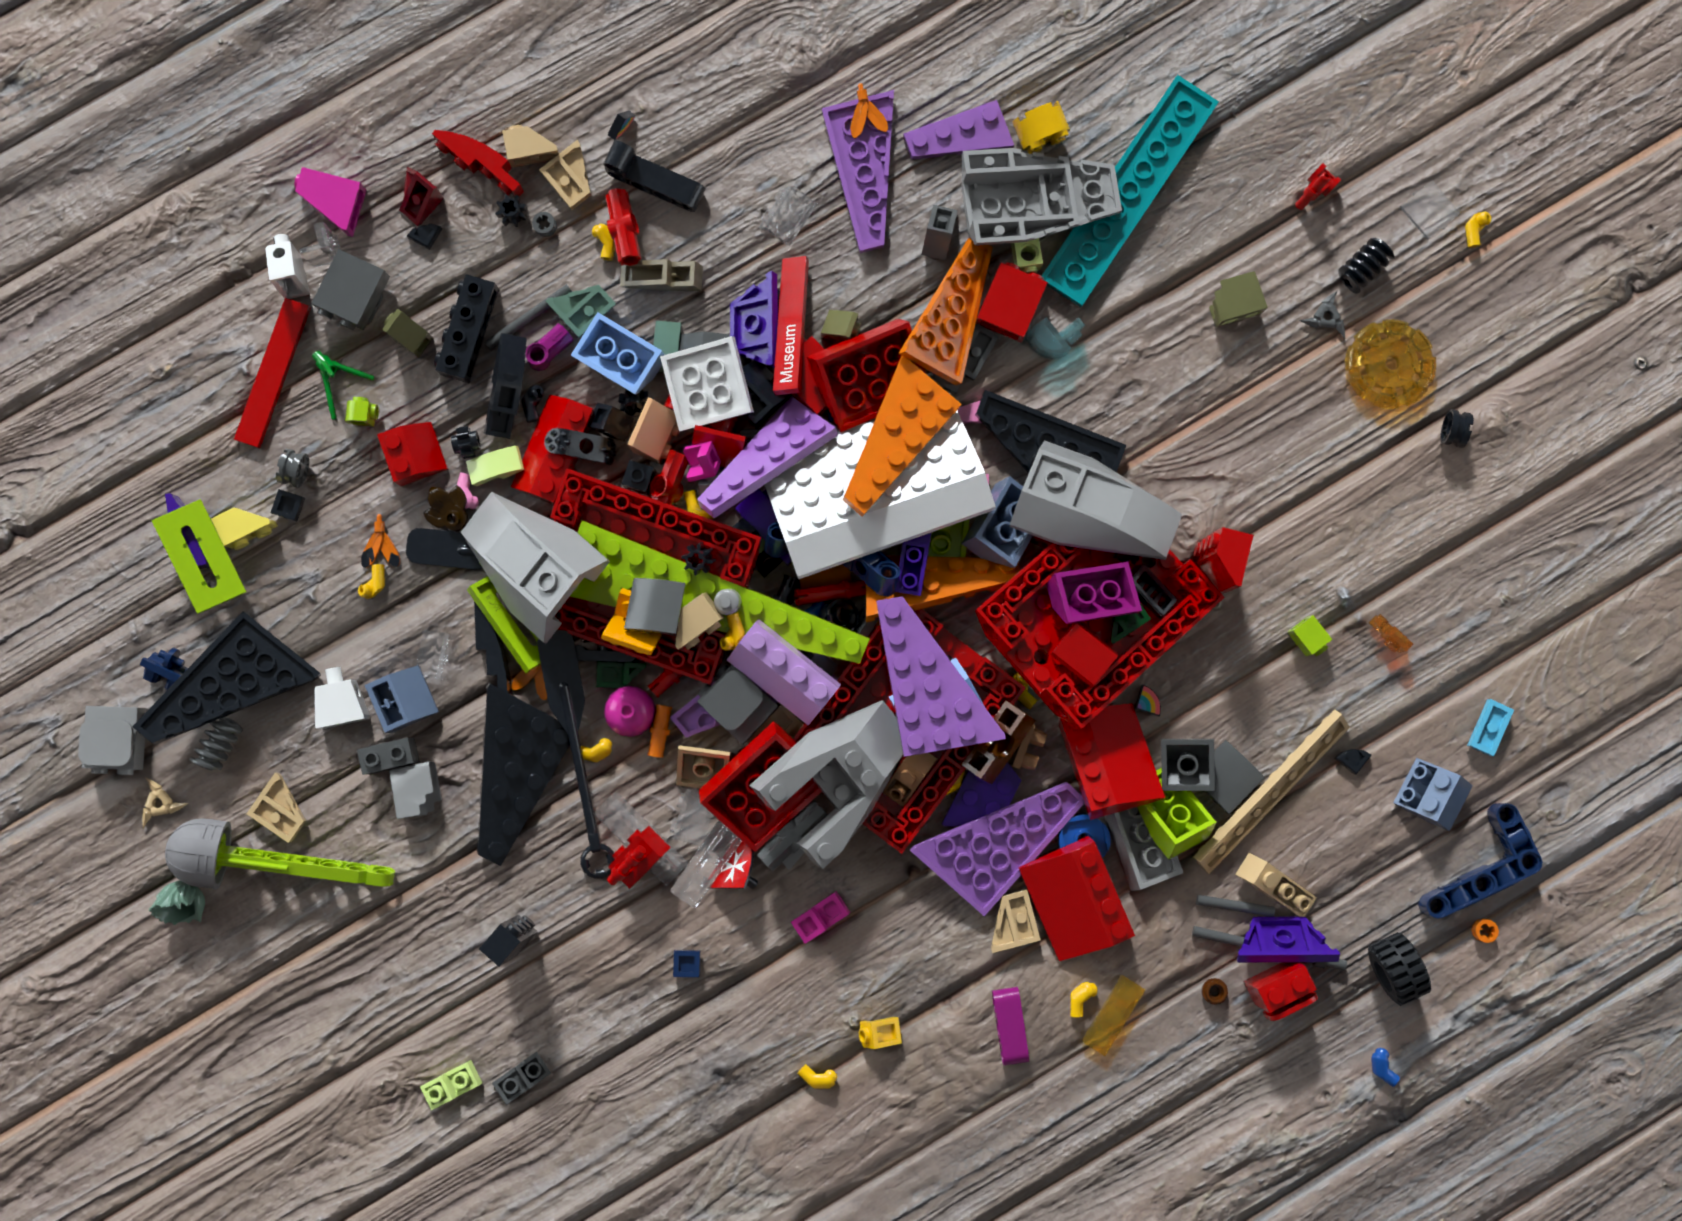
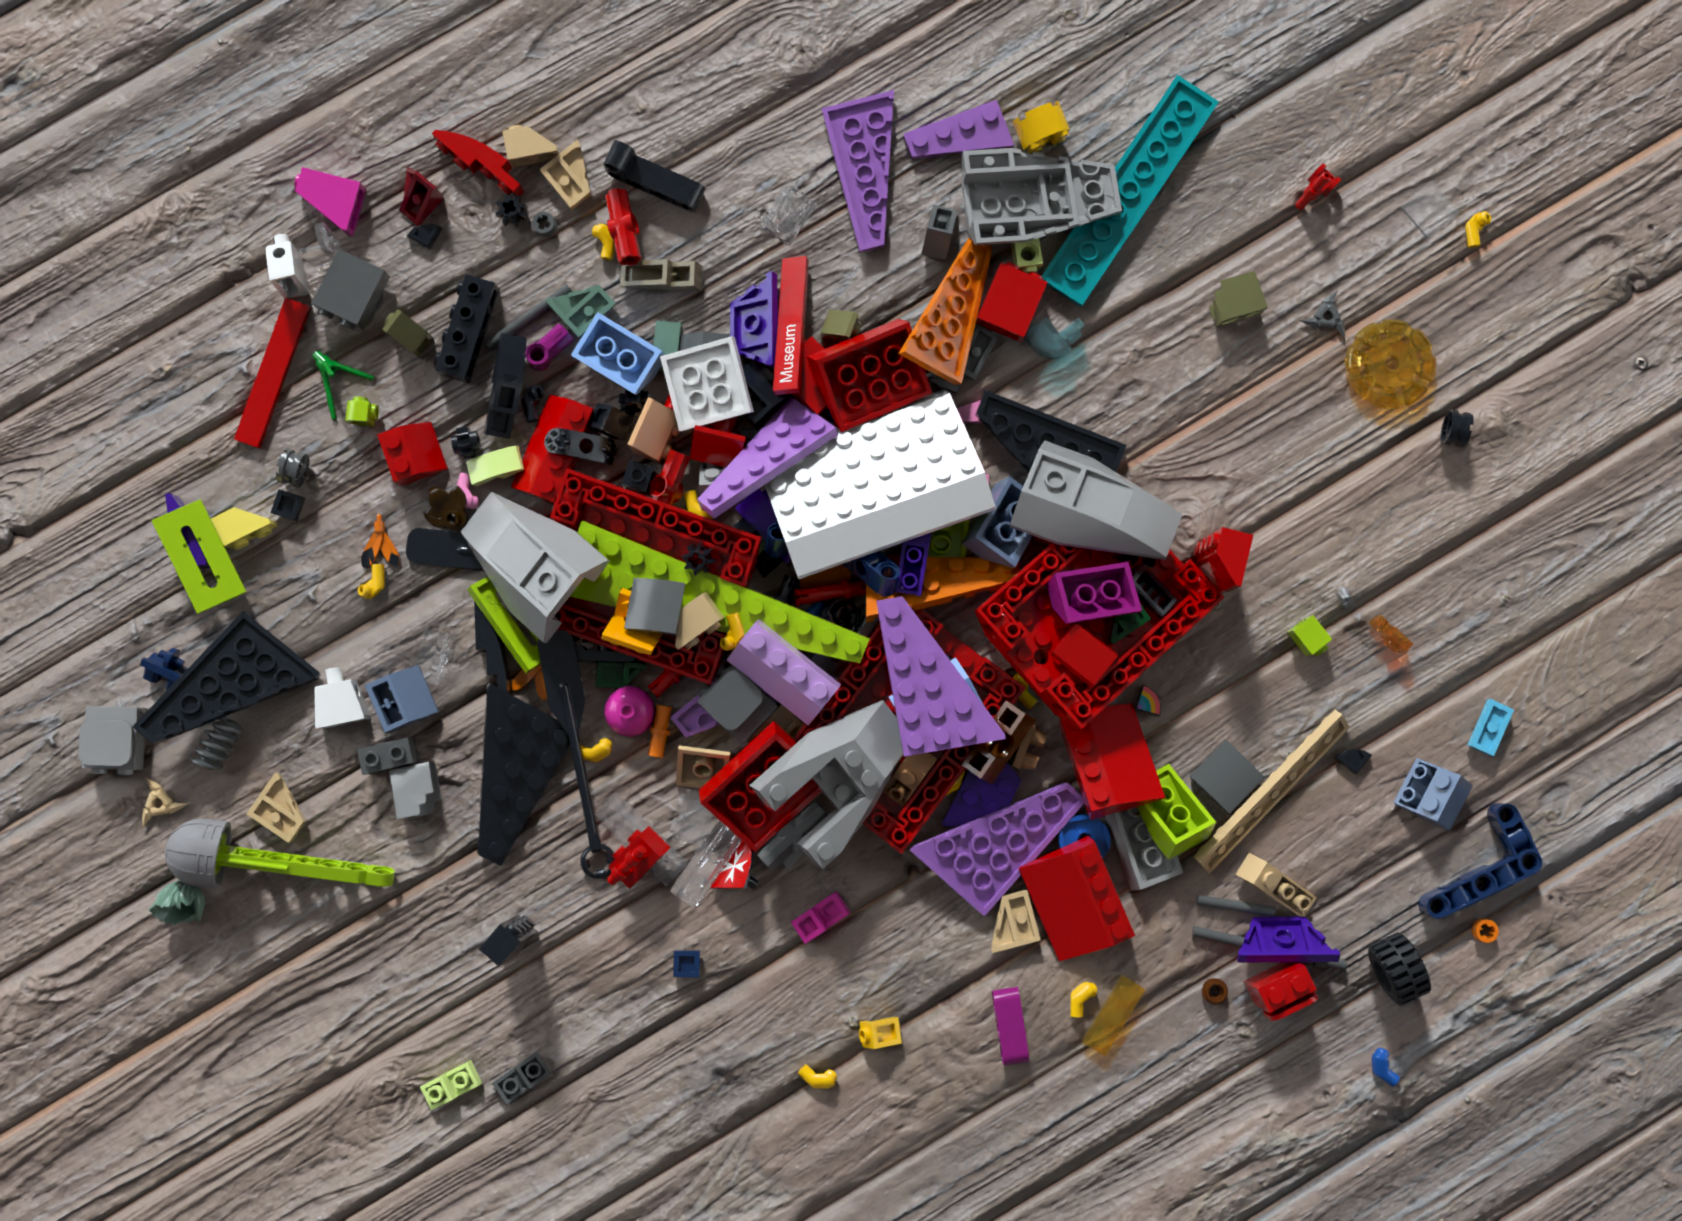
black tile [608,111,636,140] -> none
dark pink panel [683,441,721,482] -> none
light grey piece [714,588,742,615] -> none
orange wing [842,356,962,517] -> none
orange piece [850,83,888,138] -> none
dark grey slope [1161,739,1215,791] -> none
black piece [1338,238,1395,294] -> none

